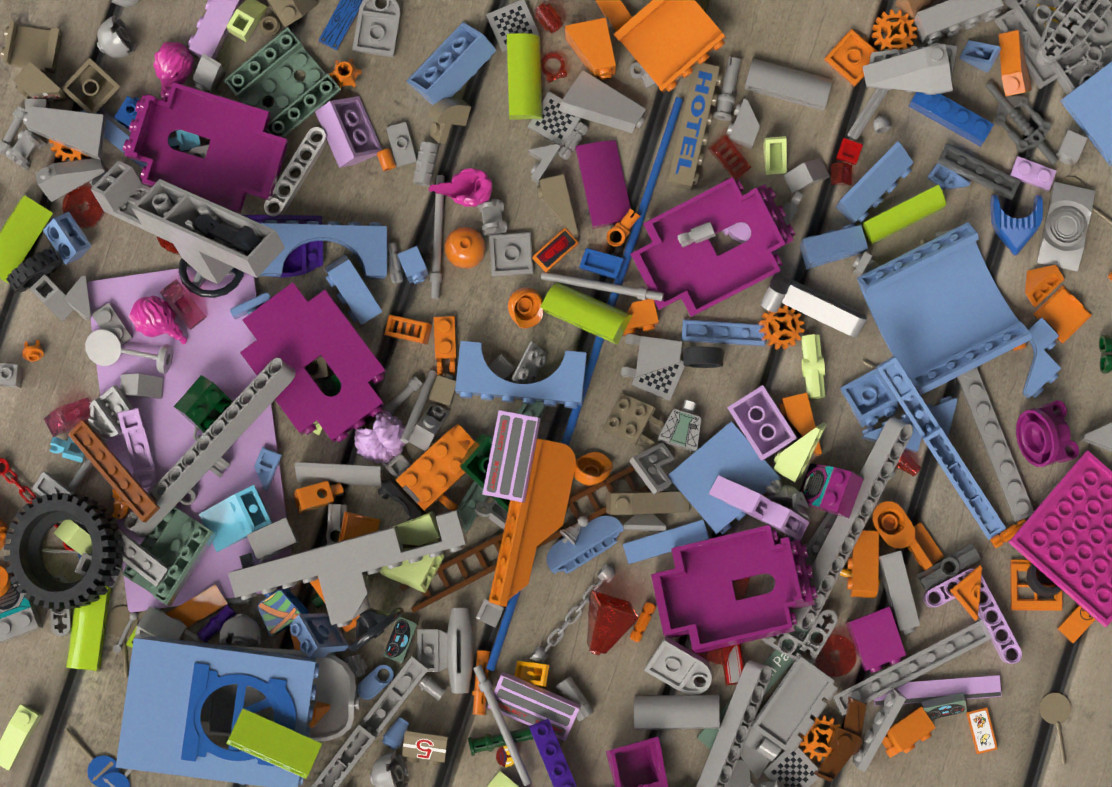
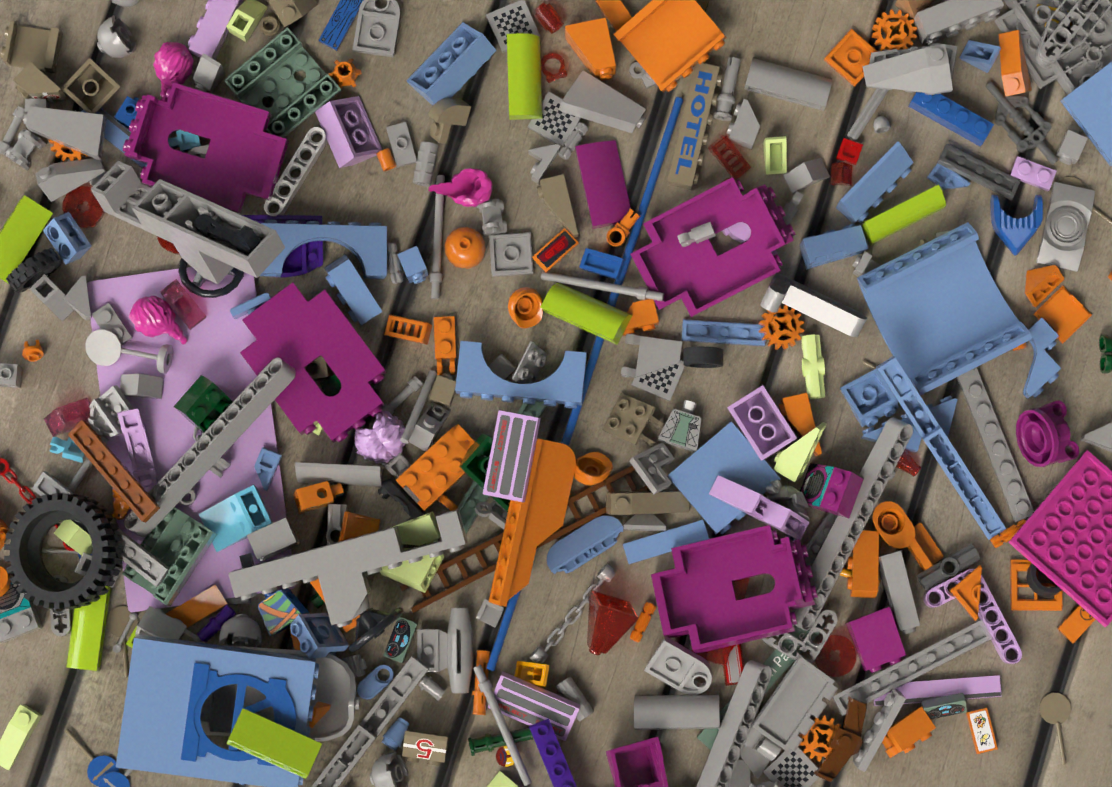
light grey piece [560,516,589,545] -> none

